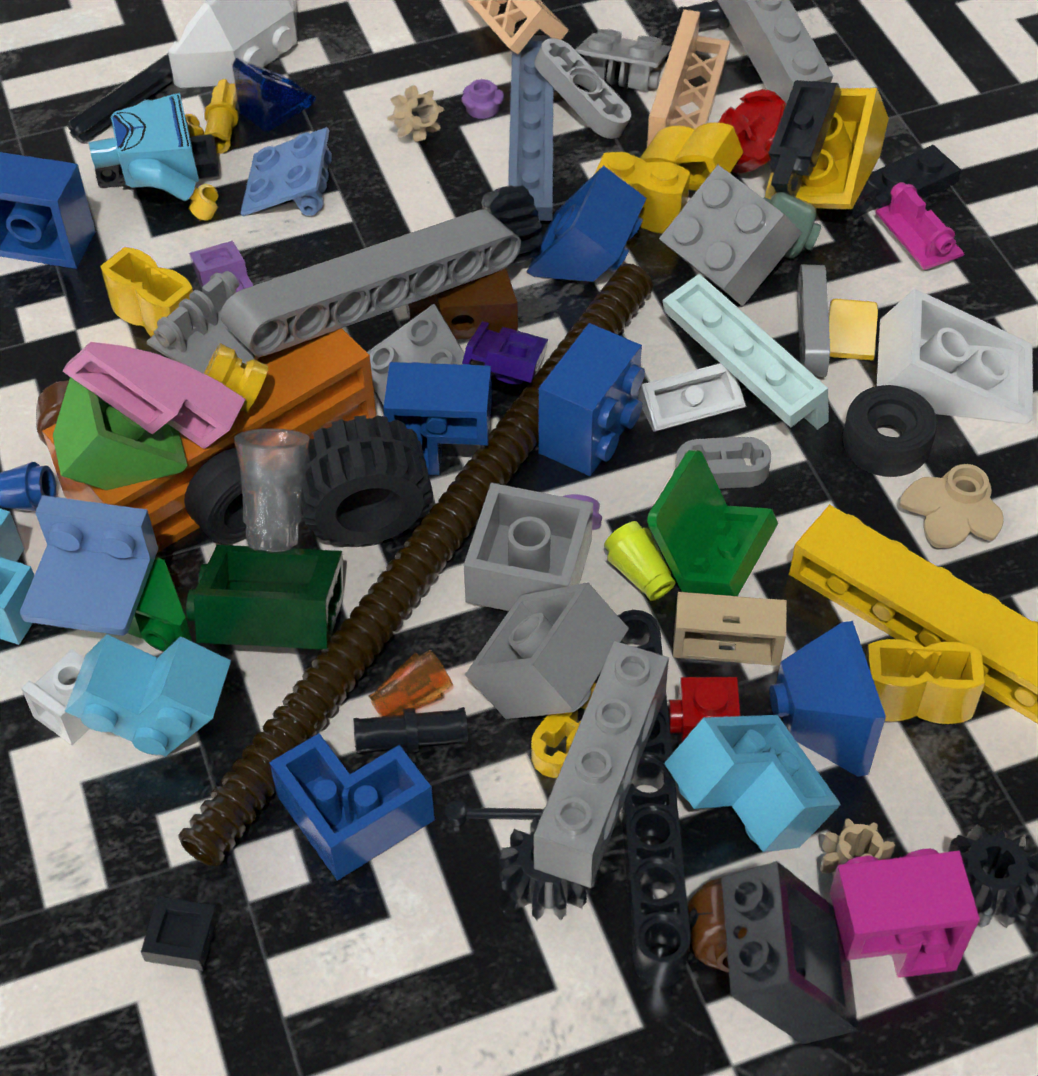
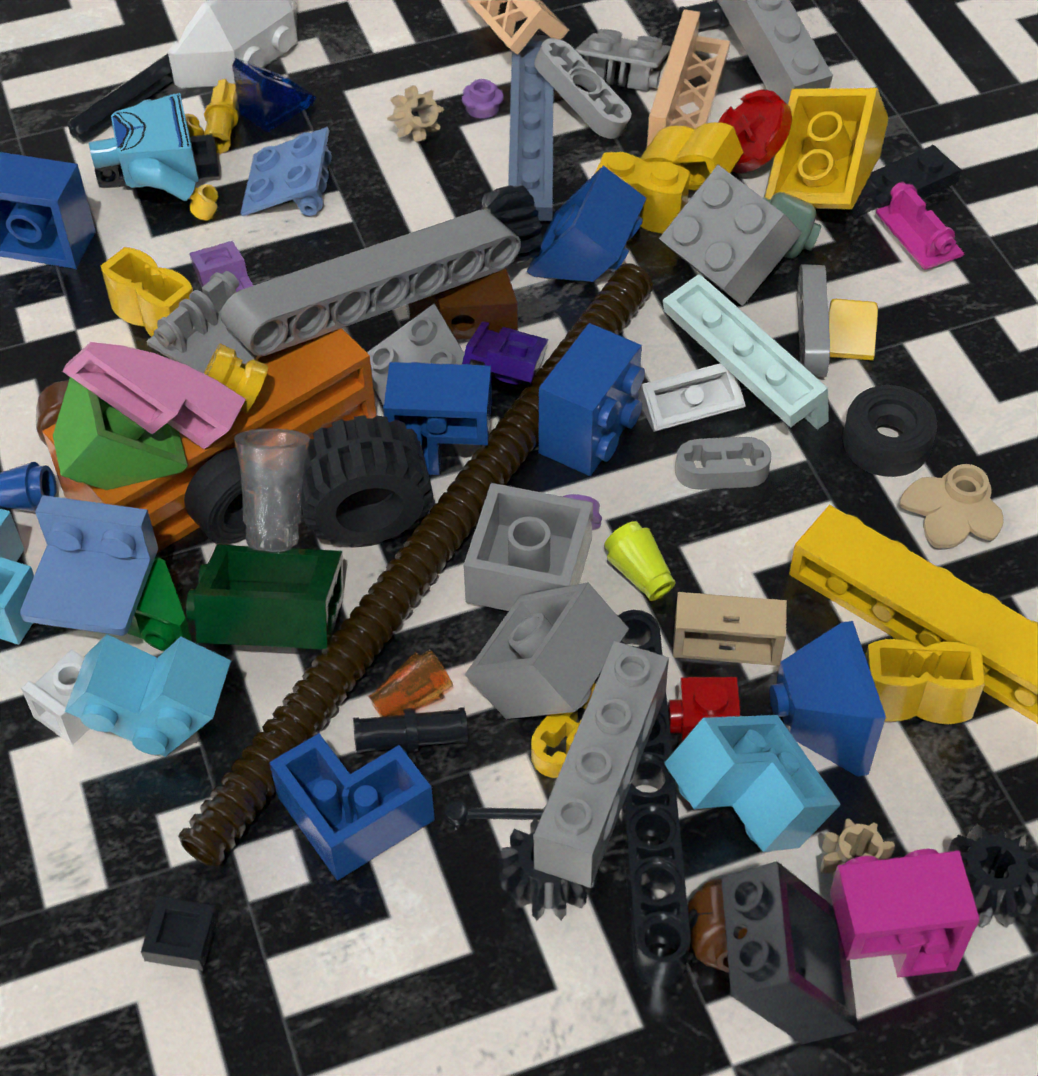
green bracket [647,450,779,596] -> none
black hinge [768,80,842,197] -> none
white slope [877,288,1033,424] -> none

